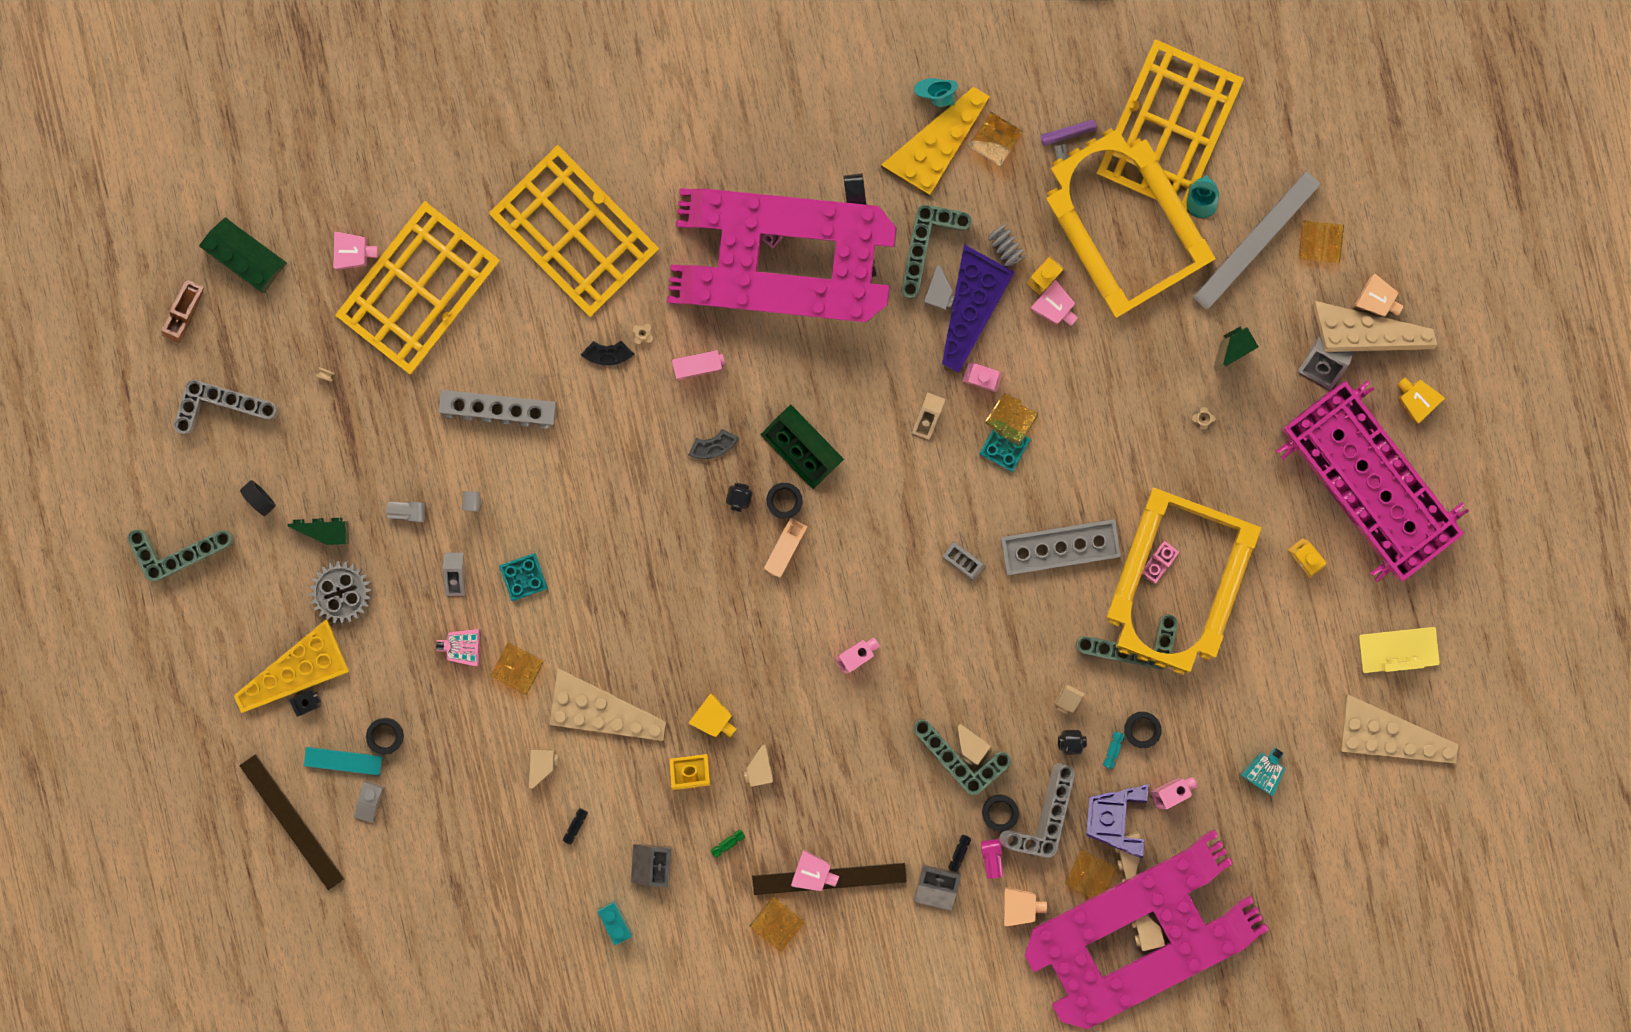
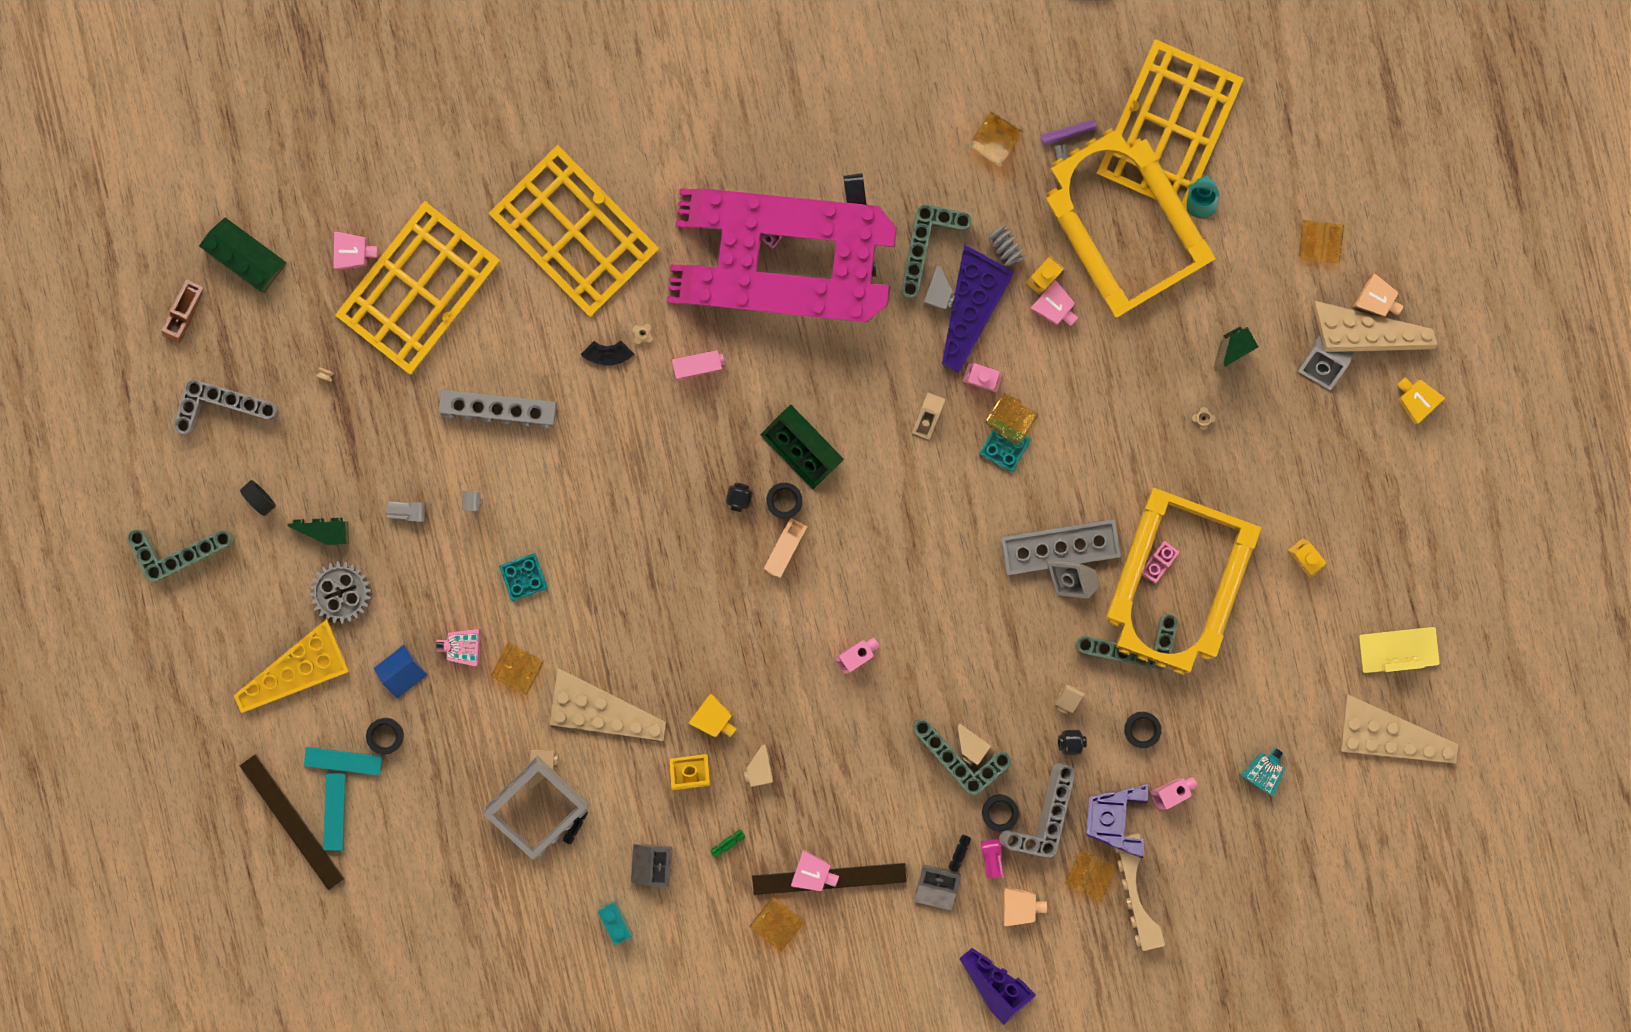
black brick [289,689,321,717] -> none
light grey slope [354,781,385,823] -> none
light grey slope [443,553,465,596] -> none
dark grey tile [688,429,739,459] -> none
yellow wing [881,87,990,195] -> none
teal piece [914,78,958,107] -> none
light grey slope [942,542,986,581] -> none
dark pink bracket [1025,830,1269,1029] -> none
teal axle [1103,731,1125,769] -> none
light grey beam [1193,171,1321,310] -> none
dark pink piece [1275,380,1469,583] -> none
none -> teal tile [323,773,346,851]
none -> blue slope [374,645,428,698]
none -> light grey window [483,756,587,860]
none -> dark purple wedge [959,948,1036,1025]
none -> light grey slope [1047,560,1100,599]

